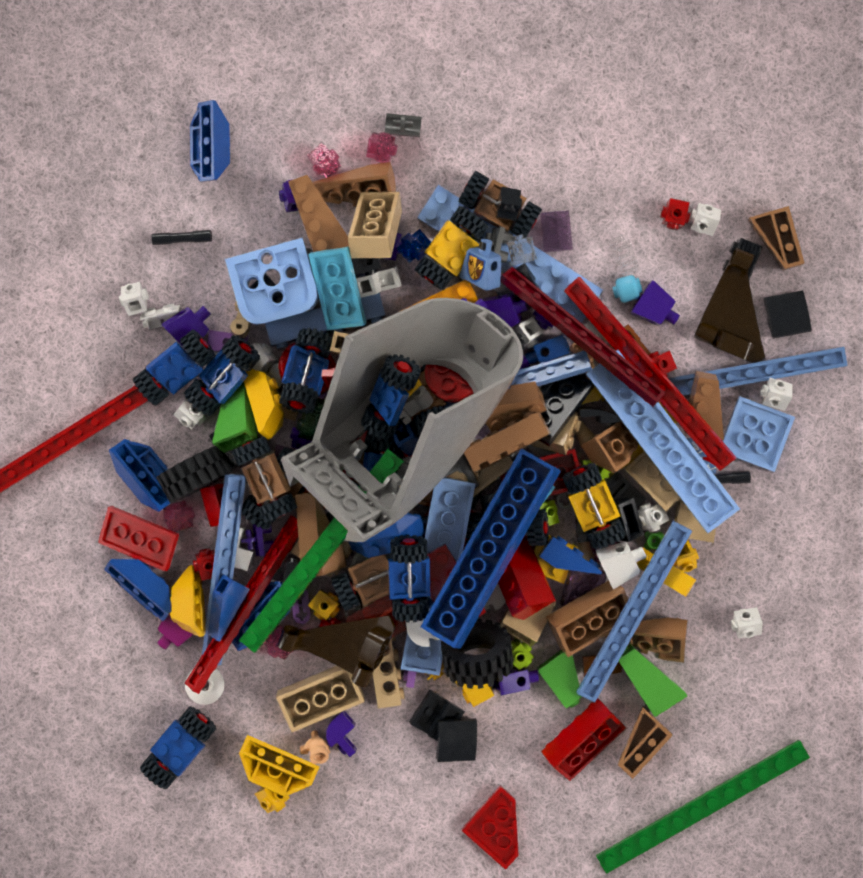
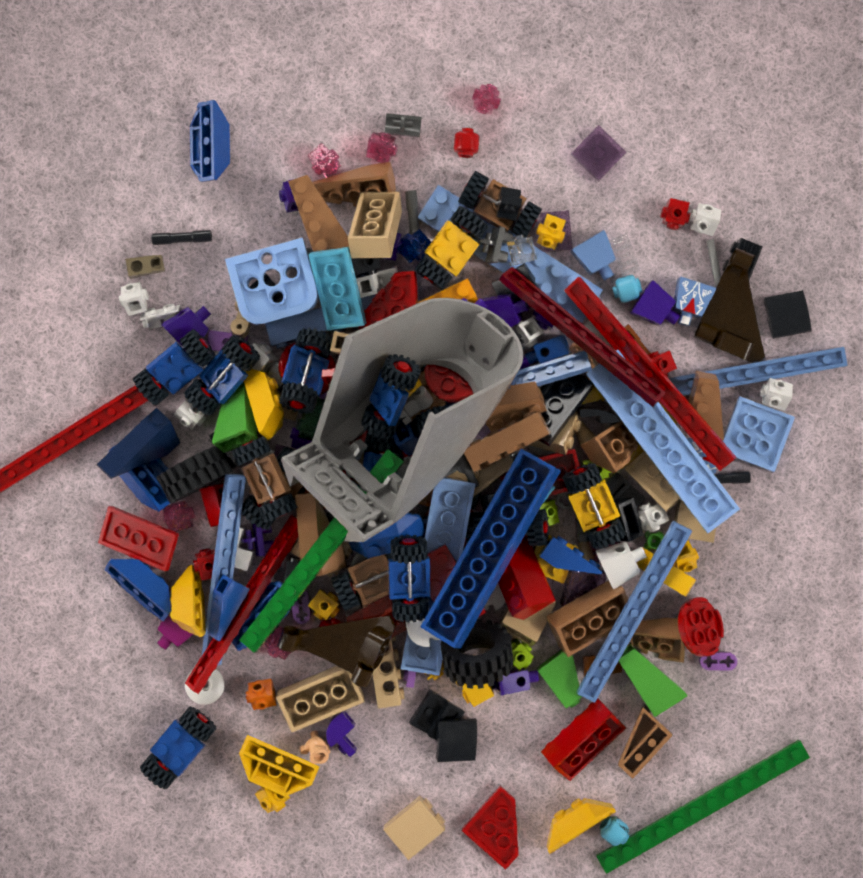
medium blue torso [459,239,501,291] -> none
white brick [731,607,763,639] -> none
medium nougat wedge [748,206,804,271] -> none
none -> dark blue wedge [97,408,181,479]
none -> dark tan leg [125,255,165,279]
none -> orange brick [246,679,277,710]
none -> red plate [359,271,418,330]
none -> tan brick [383,796,445,860]
none -> dark grey piece [405,190,422,251]
none -> red head [454,128,480,158]
none -> clear pink brick [472,84,502,114]
none -> yellow brick [536,214,566,250]
none -> yellow wedge [546,798,616,854]
none -> medium blue torso [570,230,616,281]
none -> clear purple plate [571,125,627,182]
none -> medium azure head [599,816,629,846]
none -> medium blue torso [673,277,716,326]
none -> red tile [678,597,724,657]
none -> medium lavender beam [699,652,738,671]
none -> light grey bar [706,239,721,288]

